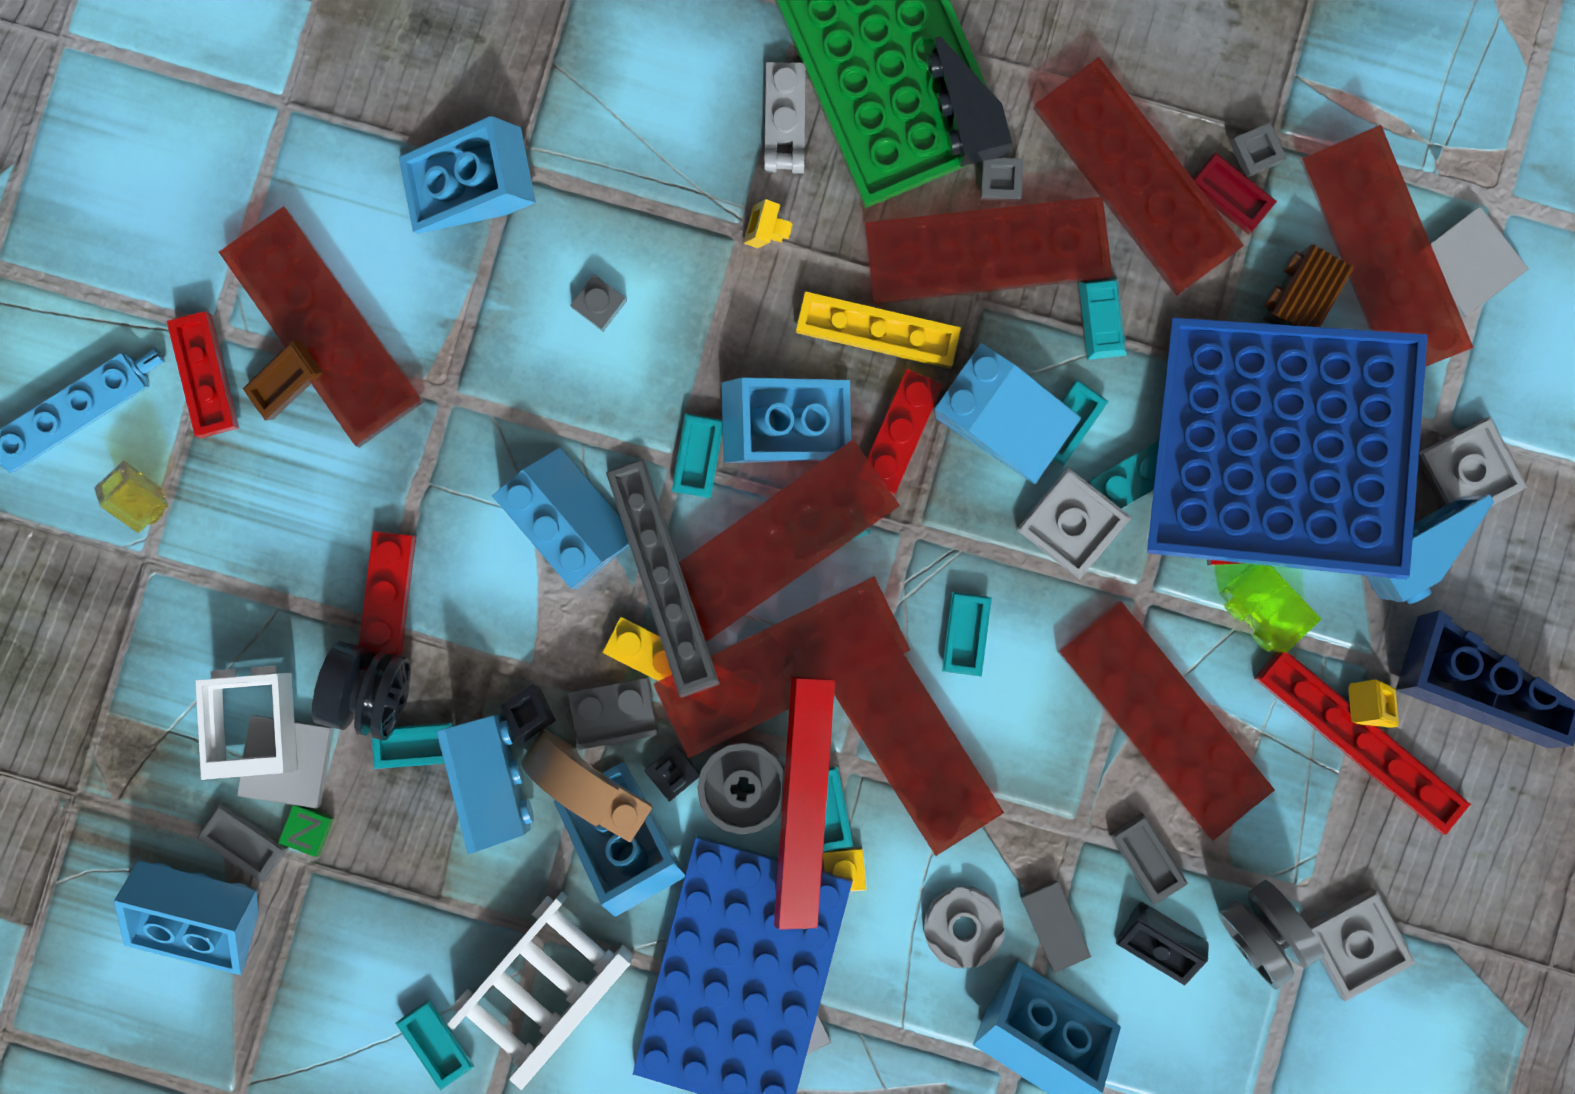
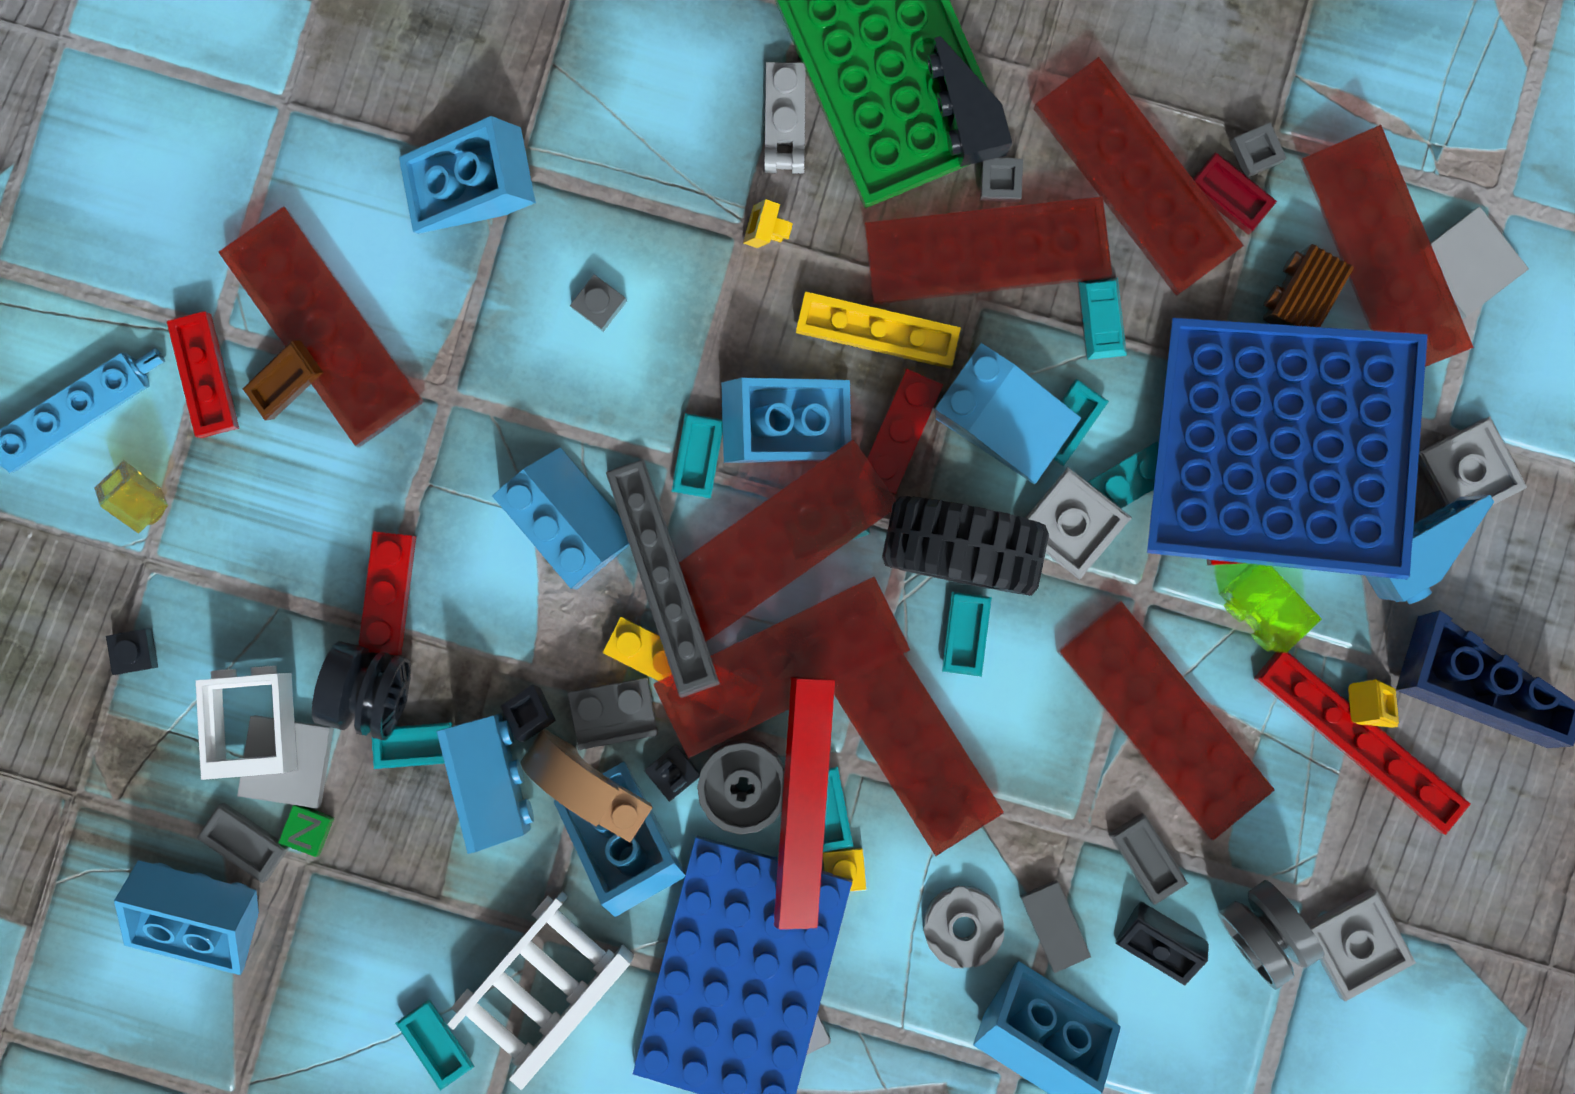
none -> black plate [106,629,158,675]
none -> black tyre [882,496,1049,596]

